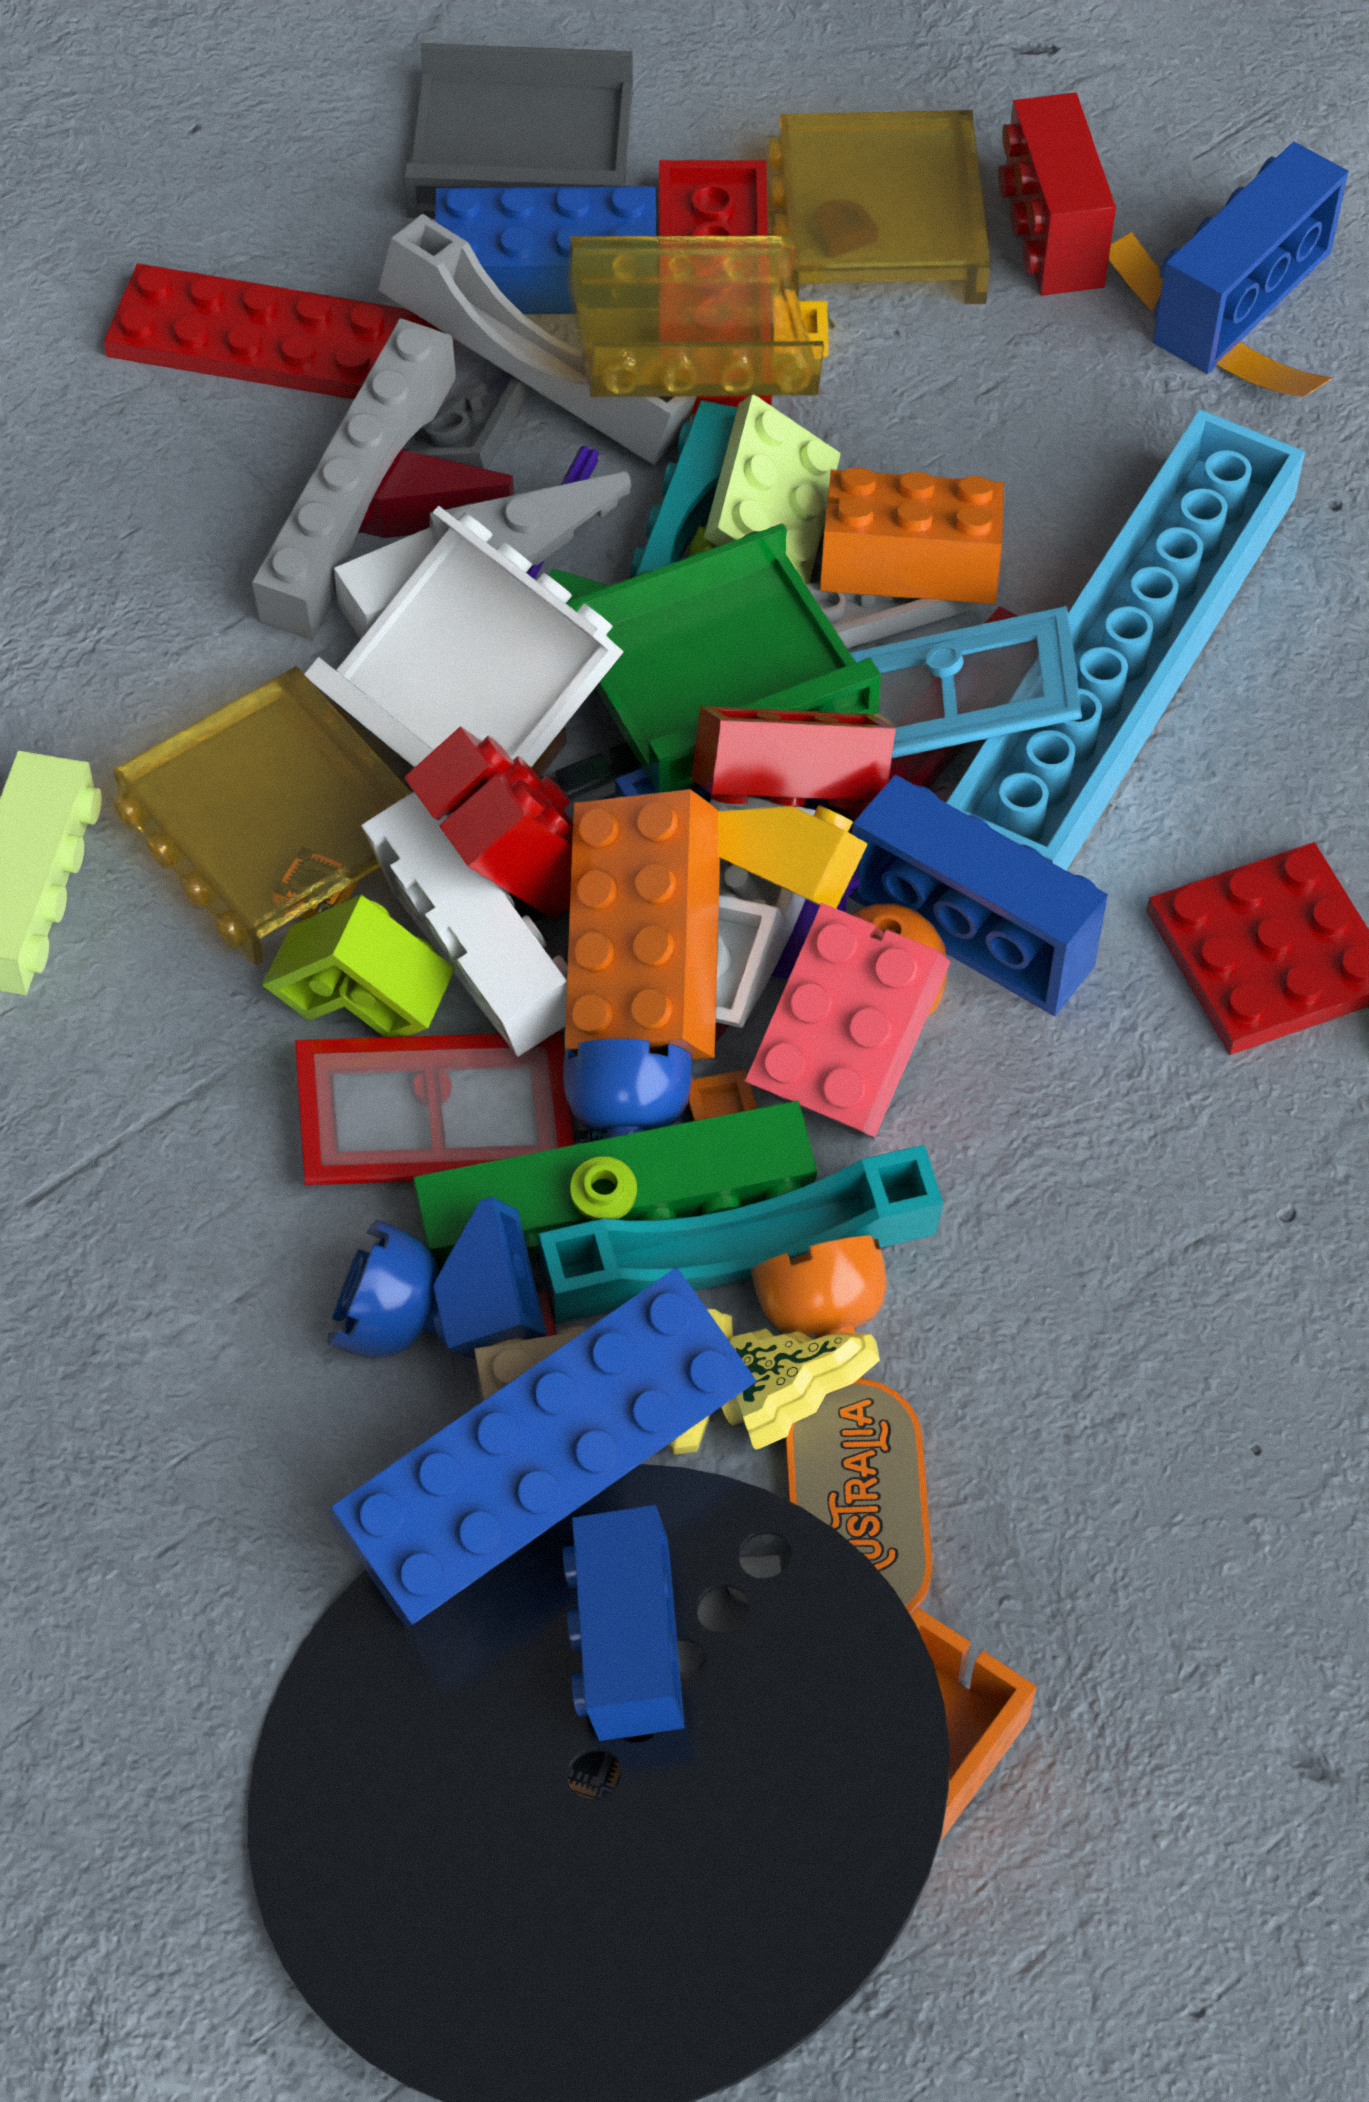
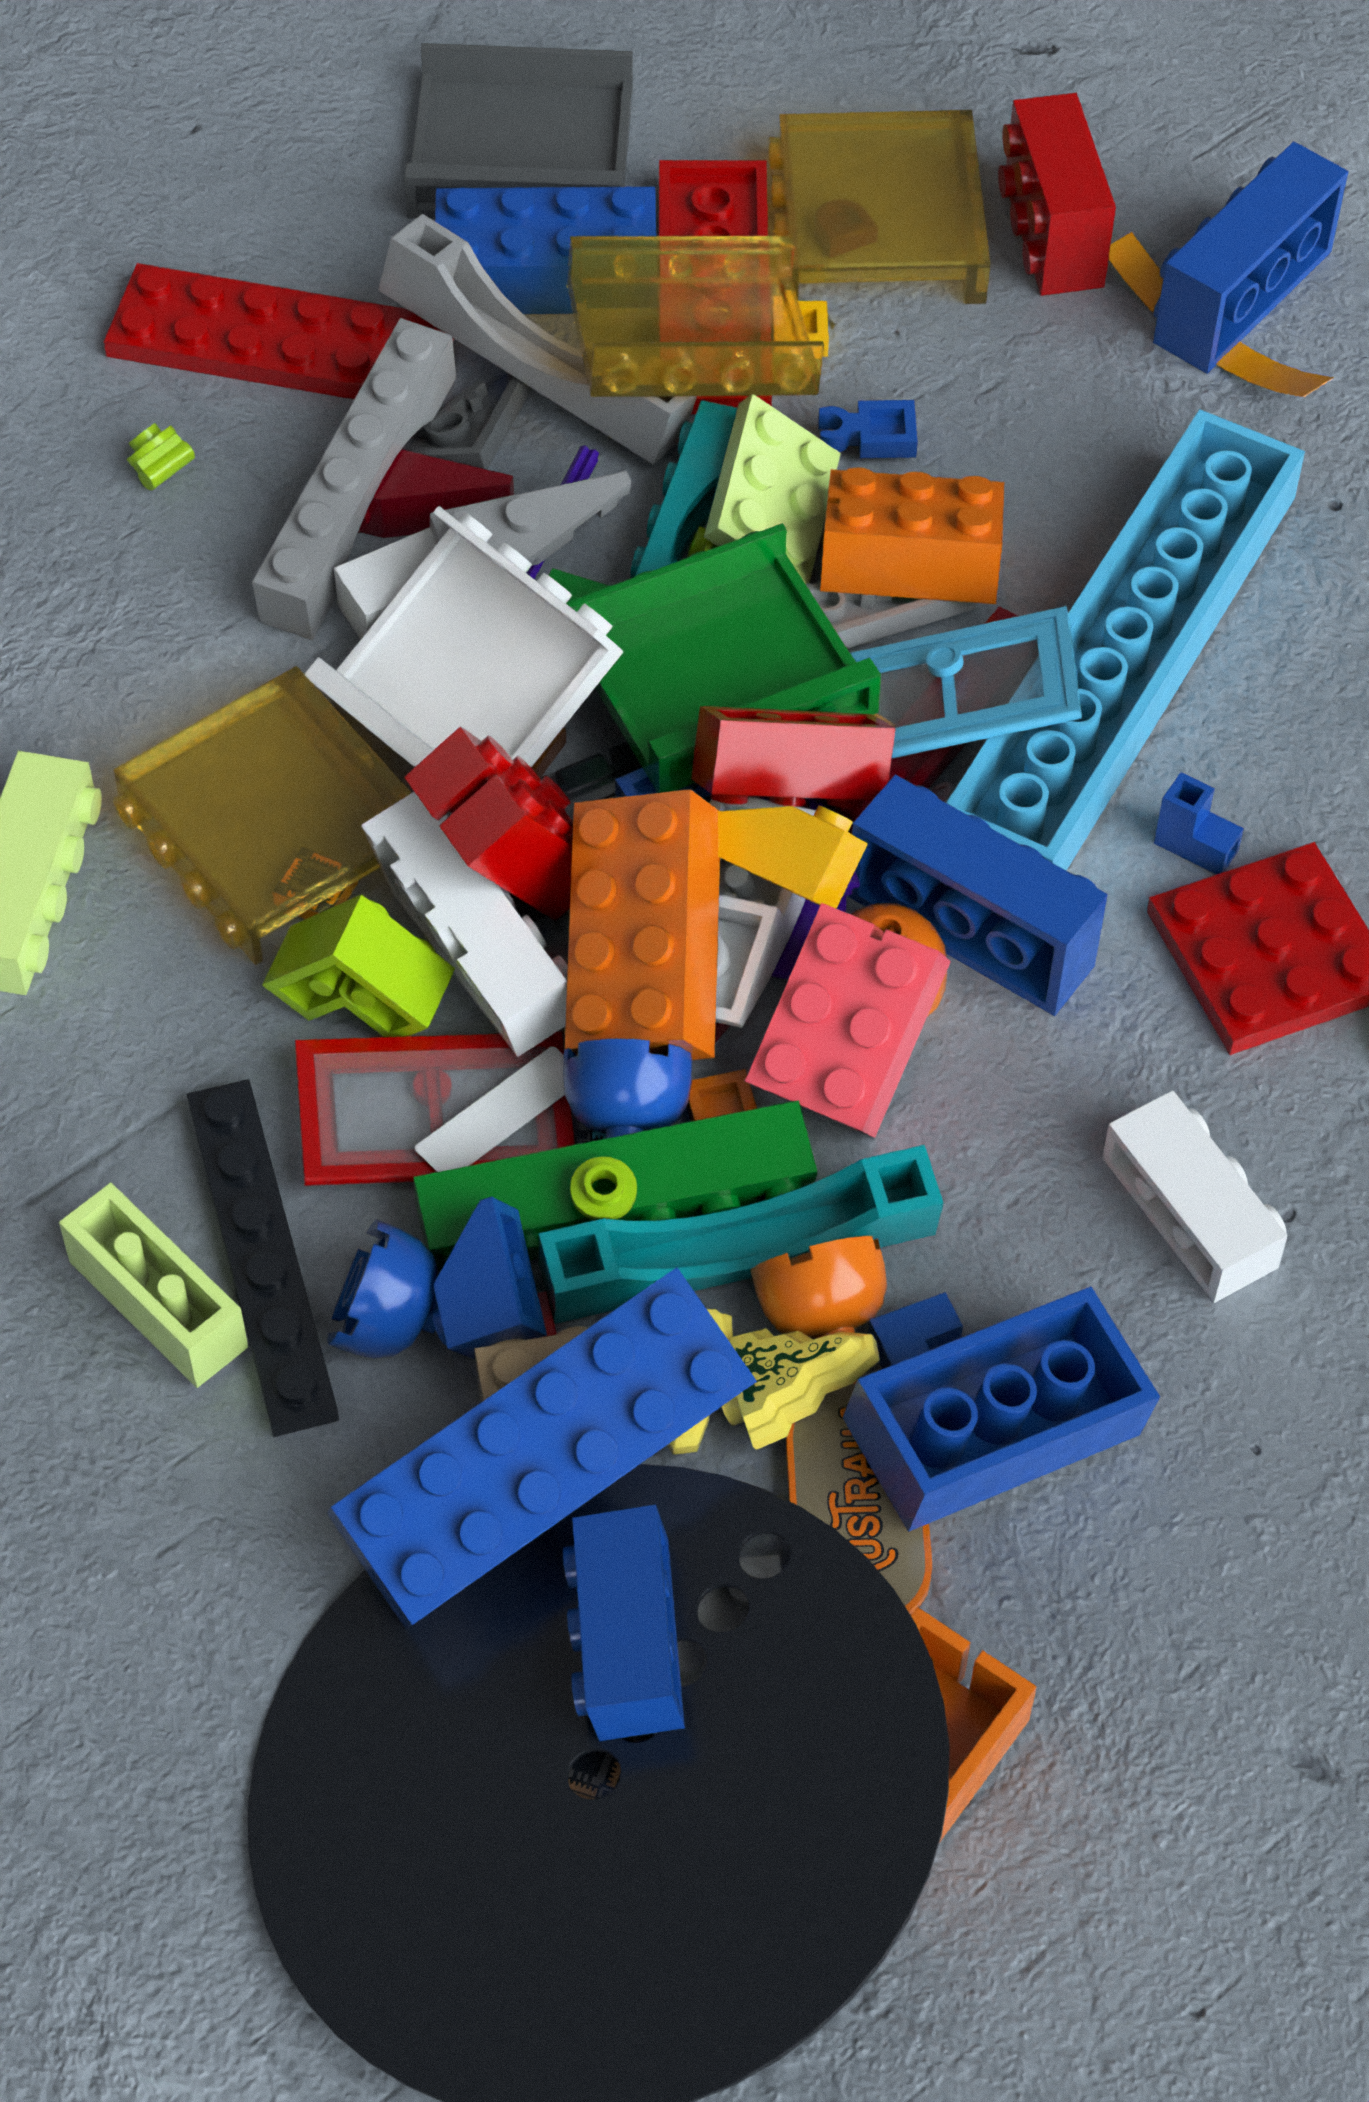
none -> yellowish green brick [59,1182,248,1388]
none -> lime plate [126,423,195,491]
none -> black plate [187,1079,339,1437]
none -> white sticker [415,1047,565,1172]
none -> blue plate [818,400,918,458]
none -> blue brick [843,1286,1160,1532]
none -> blue piece [868,1292,963,1369]
none -> white brick [1102,1090,1288,1303]
none -> blue piece [1154,772,1244,875]

